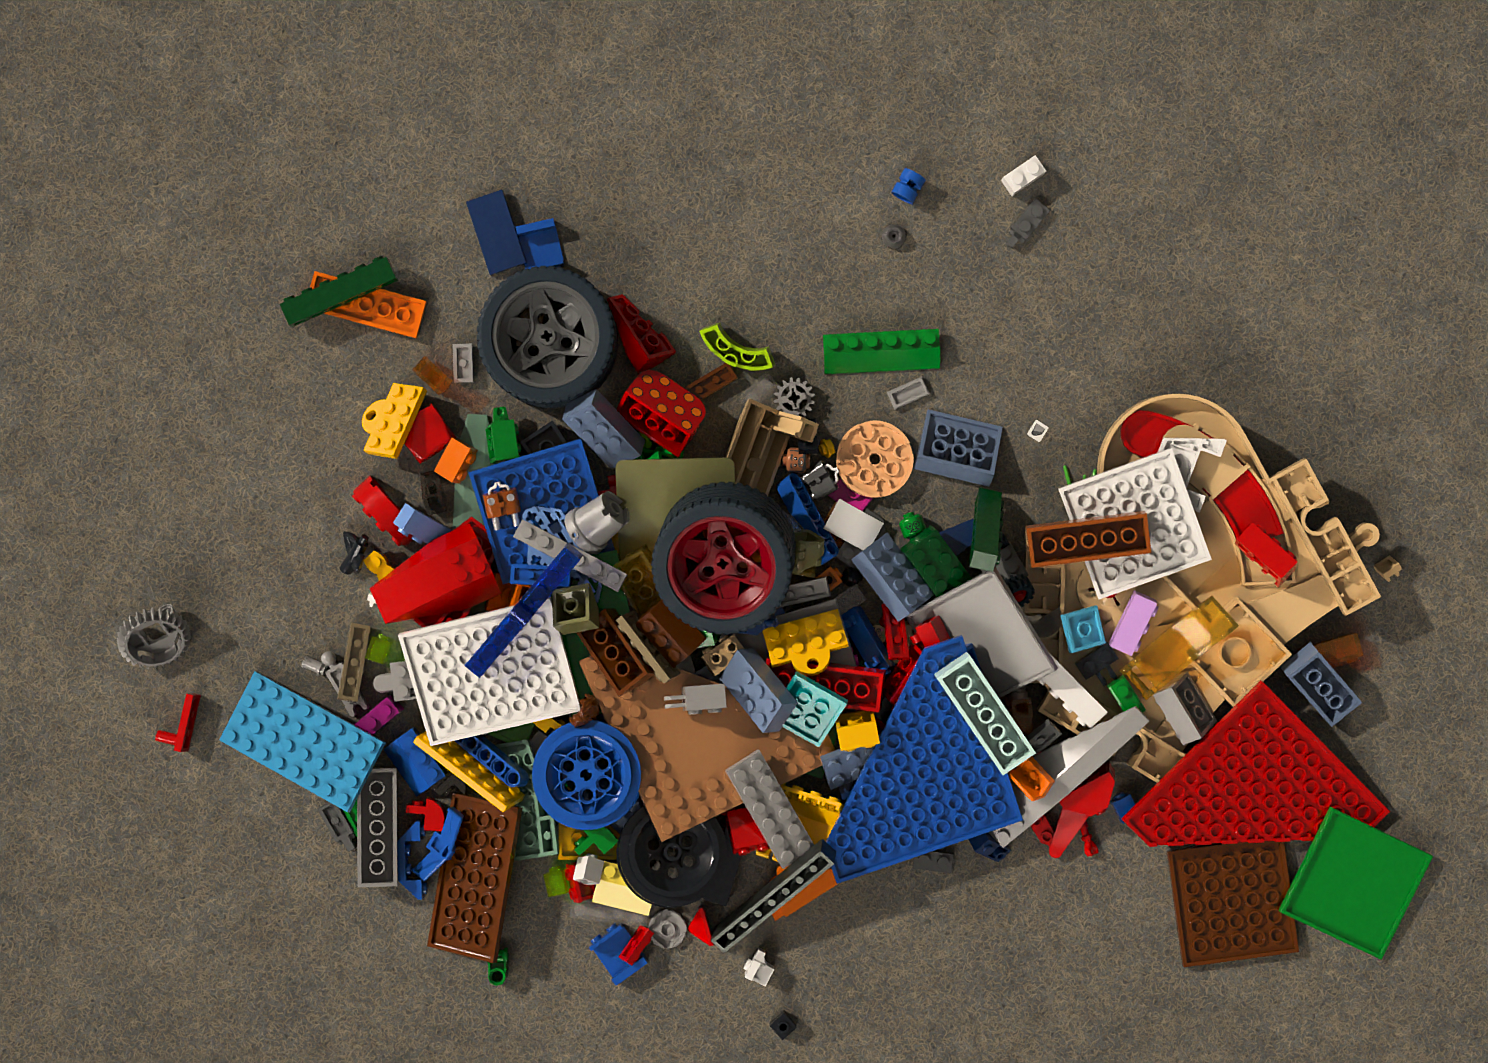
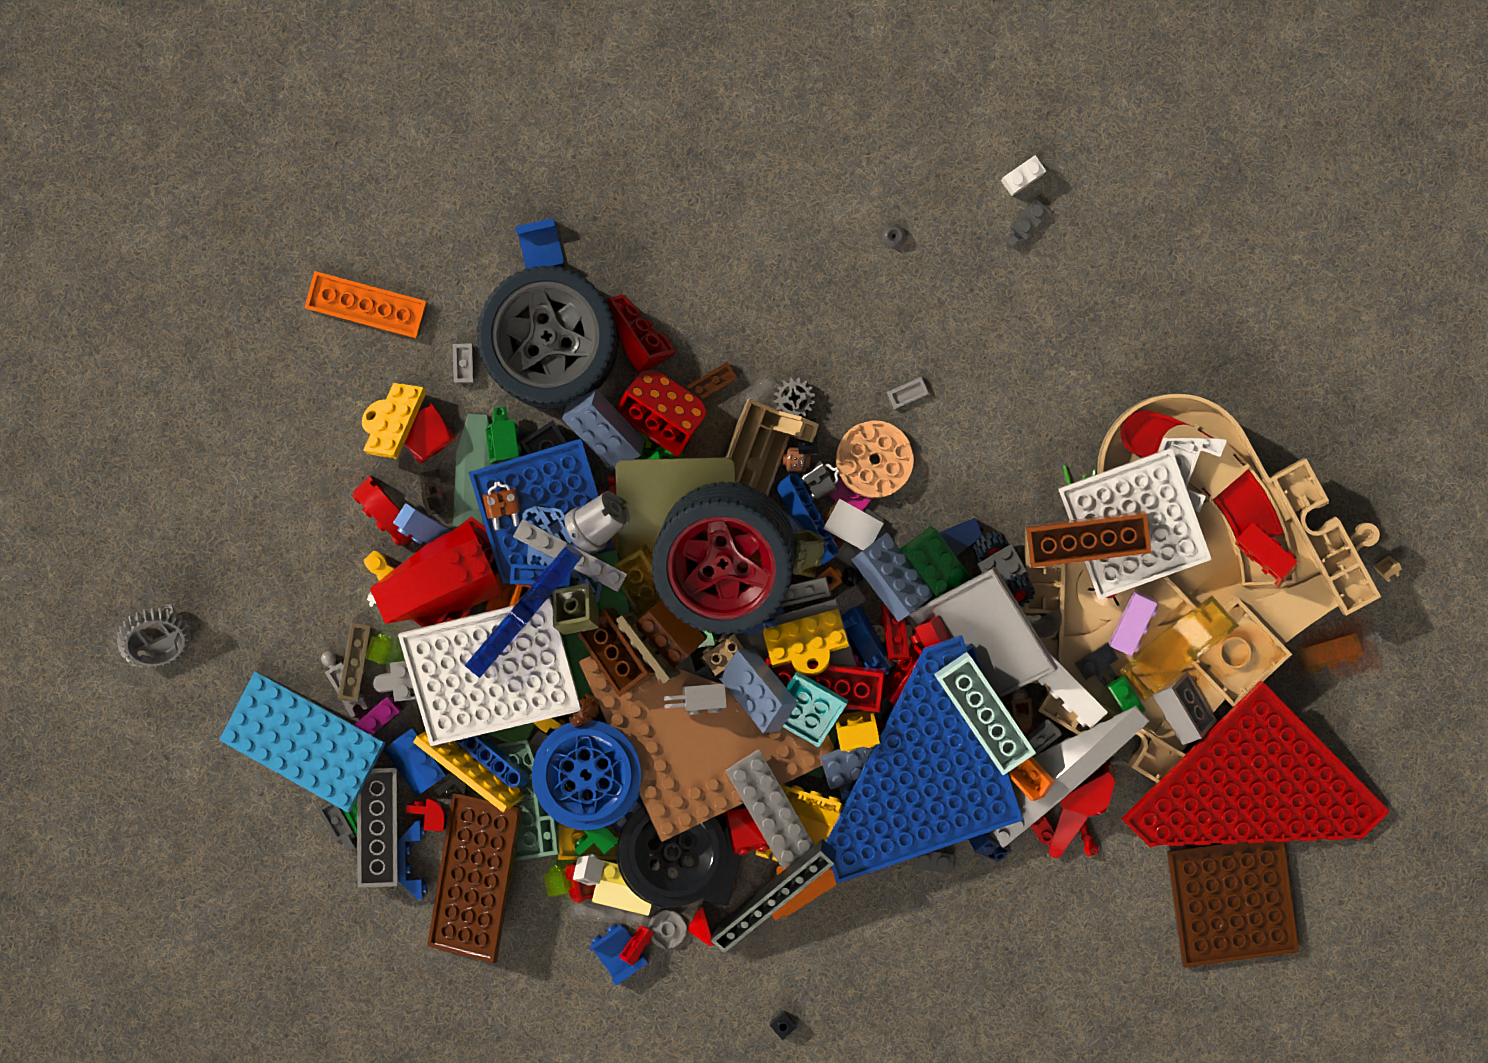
red piece [155,693,201,752] -> none
dark green brick [280,256,399,327] -> none
light grey pin [302,656,328,676] -> none
black plant [340,531,369,575] -> none
blue plate [411,807,464,882] -> none
clear orange brick [412,356,452,395] -> none
orange brick [434,437,478,484] -> none
dark blue tile [466,189,527,275] -> none
green piece [488,947,508,986] -> none
lime brick [699,322,775,370] -> none
white brick [743,947,775,986] -> none
yellow plate [819,439,835,458] -> none
green slope [823,329,940,374] -> none
blue wheel [891,168,926,204] -> none
green head [899,512,927,541] -> none
sand blue slope [914,409,1003,487] -> none
dark green brick [969,487,1004,572] -> none
white sticker [1027,420,1048,442] -> none
medium azure tile [1060,605,1106,653] -> none
blue brick [1110,792,1135,824] -> none
green tile [1278,807,1433,960] -> none
sand blue brick [1280,642,1362,727] -> none

